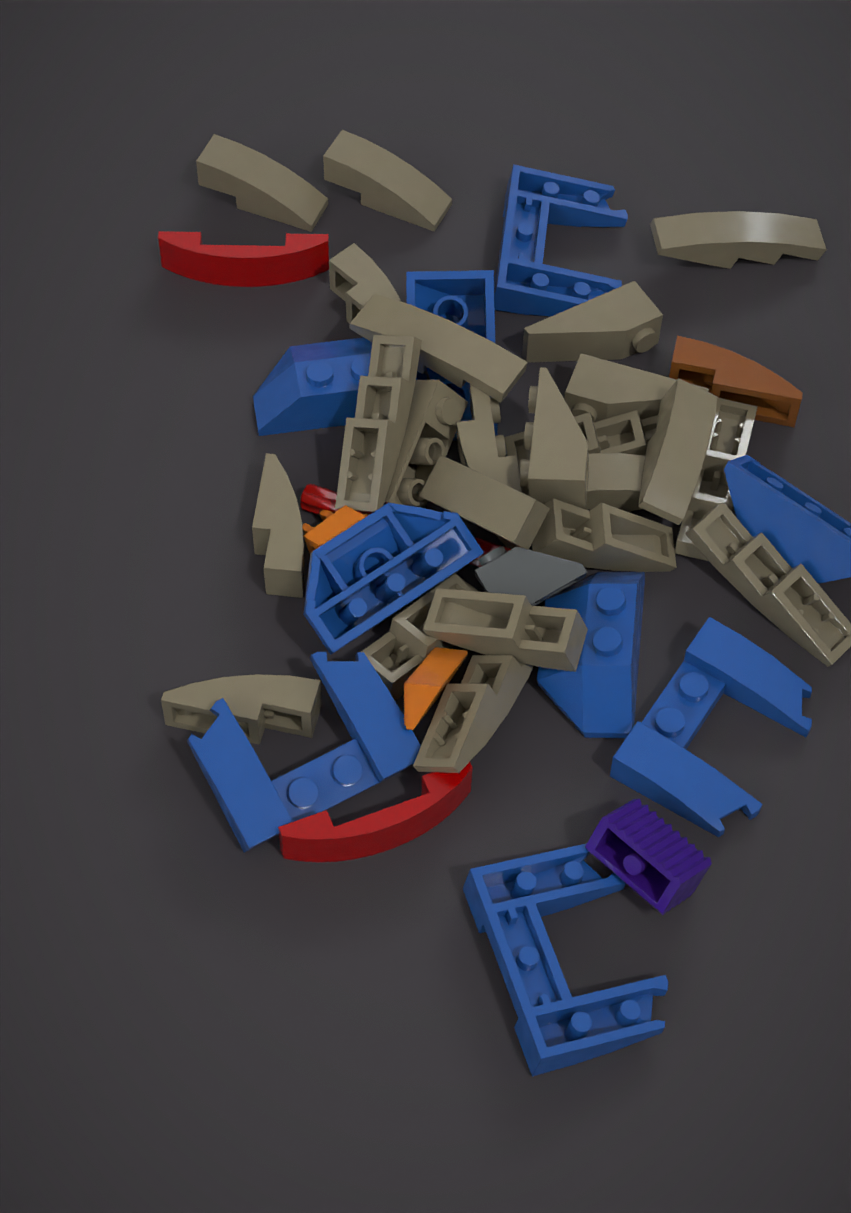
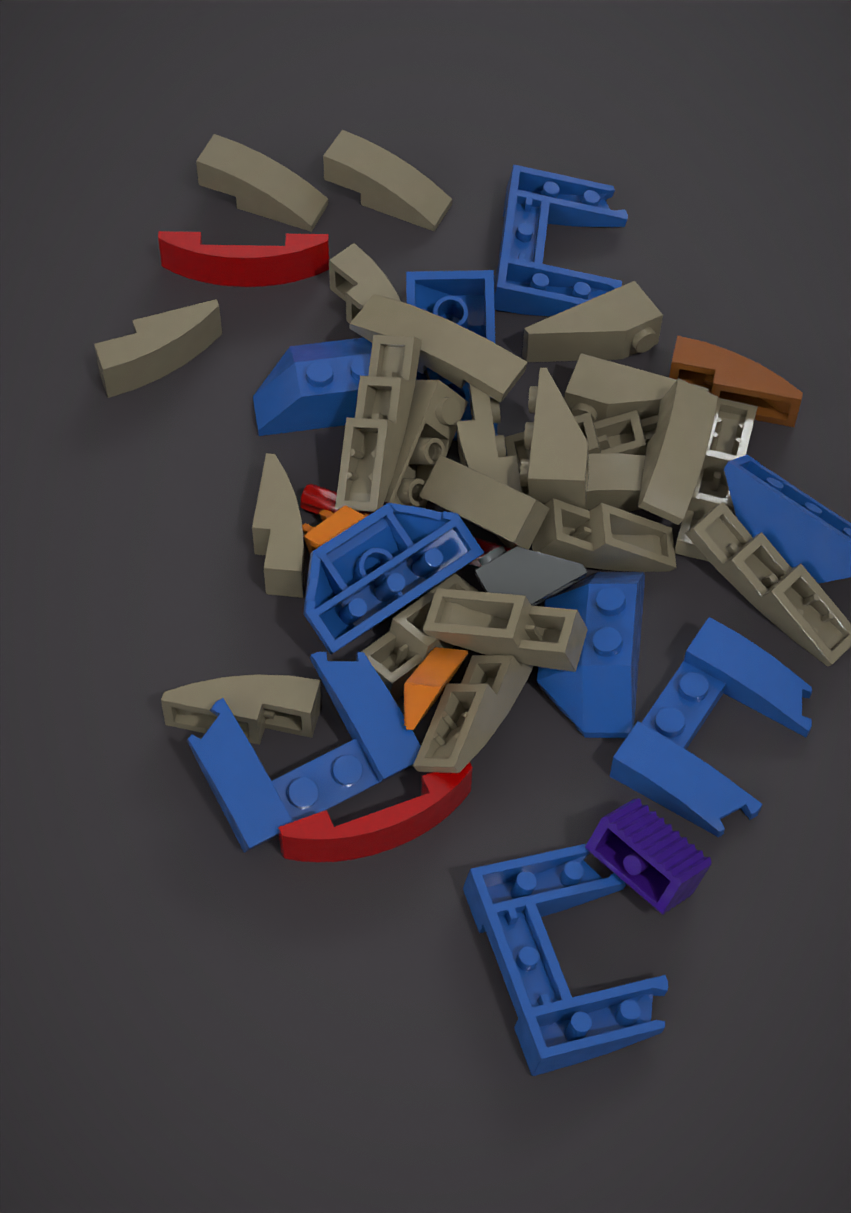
dark tan slope [650,211,827,269] -> none
none -> dark tan slope [94,299,222,398]

